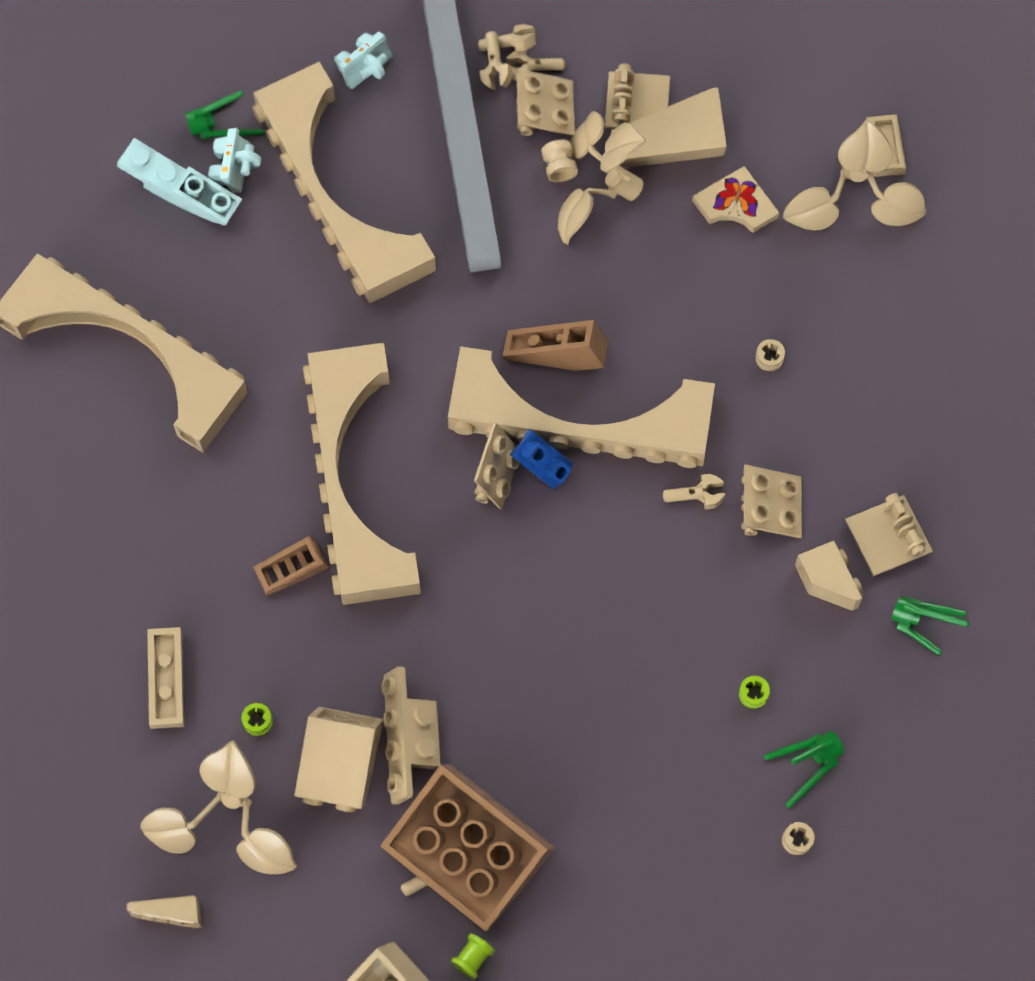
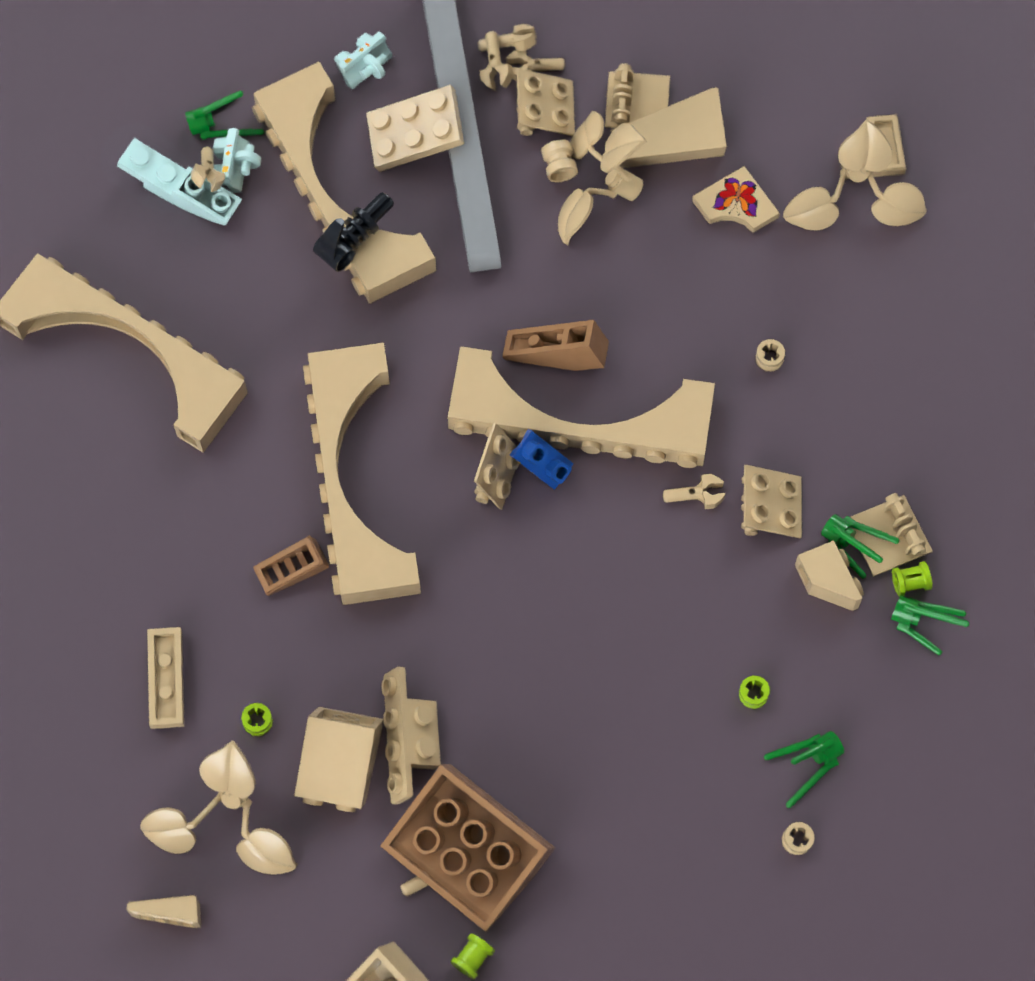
none -> tan bar [191,147,225,192]
none -> black piece [313,192,394,272]
none -> tan plate [366,84,464,172]
none -> green plant [821,514,900,579]
none -> lime bush [891,561,932,597]

